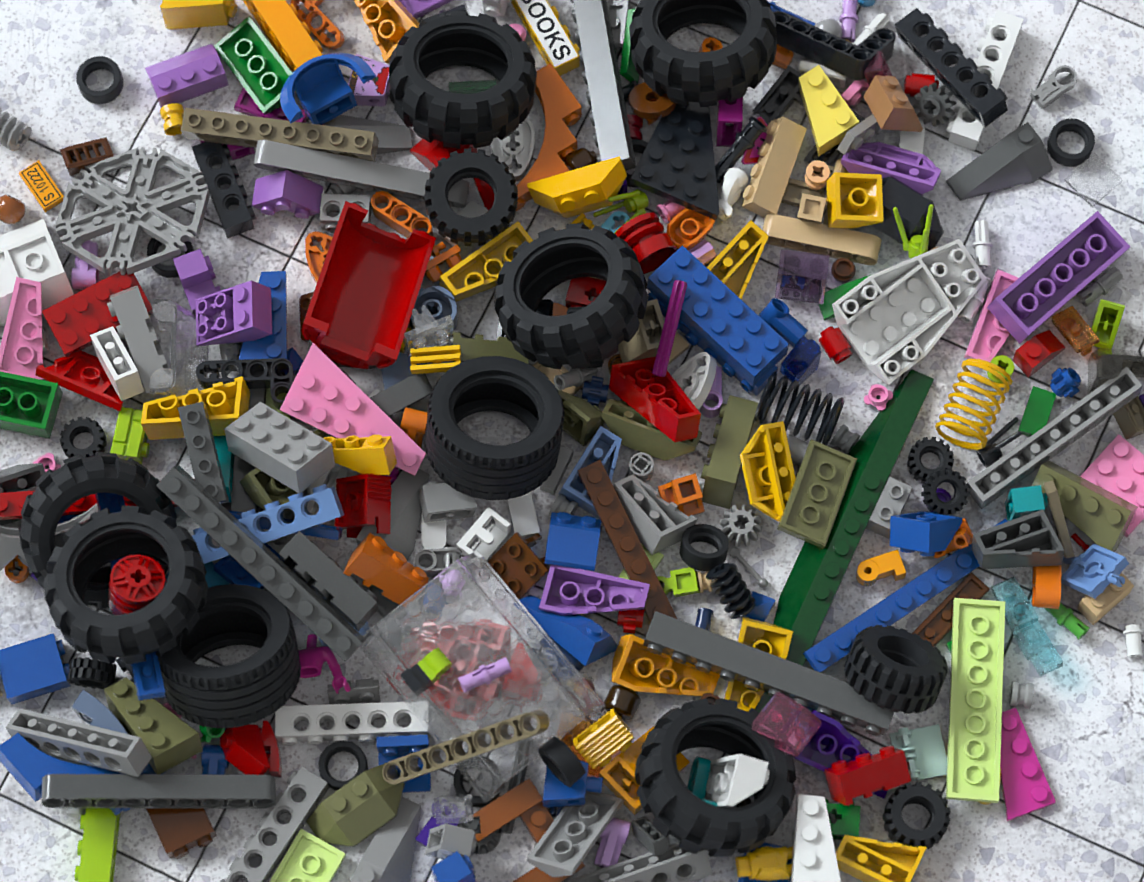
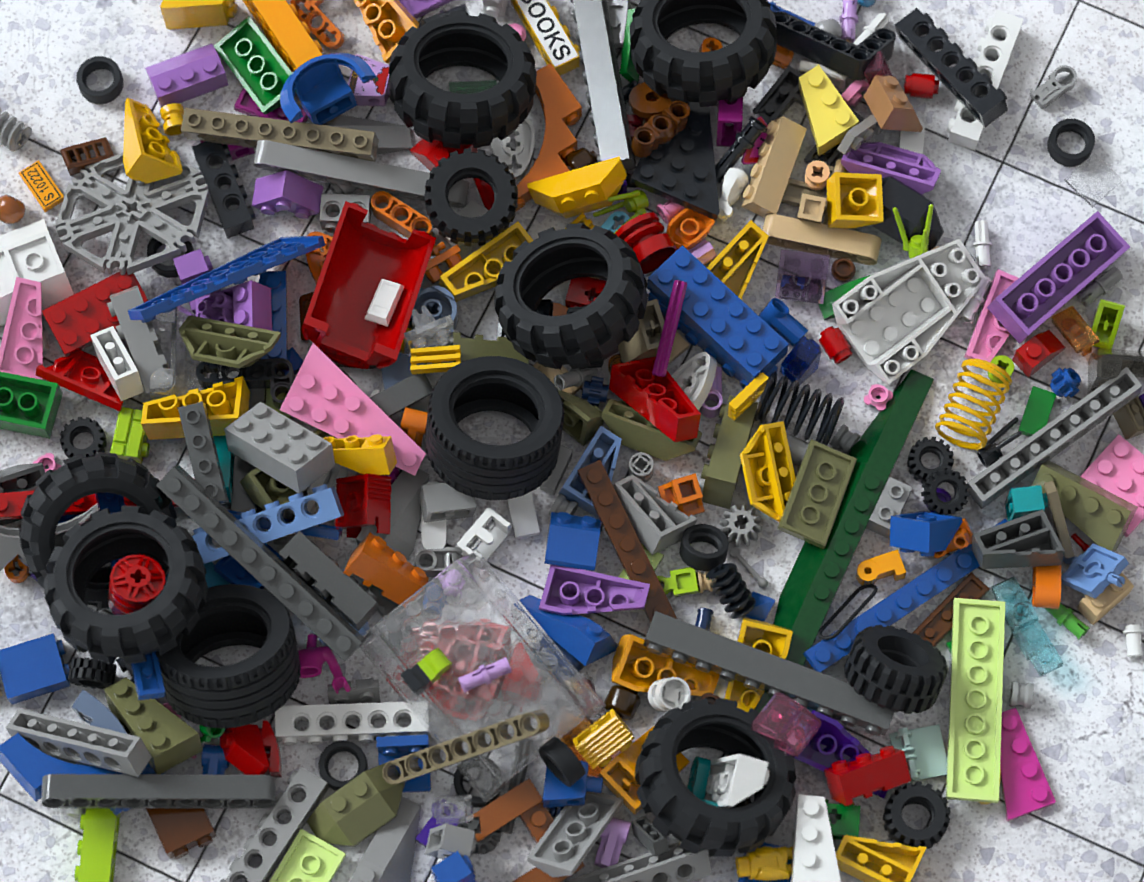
lavender piece [71,240,99,289] -> none
reddish brown plate [483,532,550,602] -> none
red gear [617,609,644,634] -> none
dark grey gear [913,83,956,127] -> none
dark grey wedge [946,122,1053,201] -> none
none -> yellow wedge [123,98,183,184]
none -> blue wing [128,236,326,323]
none -> olive wedge [179,315,281,368]
none -> white tile [364,279,404,327]
none -> reddish brown piece [631,101,690,158]
none -> white wheel [648,677,691,712]
none -> yellow tile [728,372,769,421]
none -> black piece [818,584,878,640]

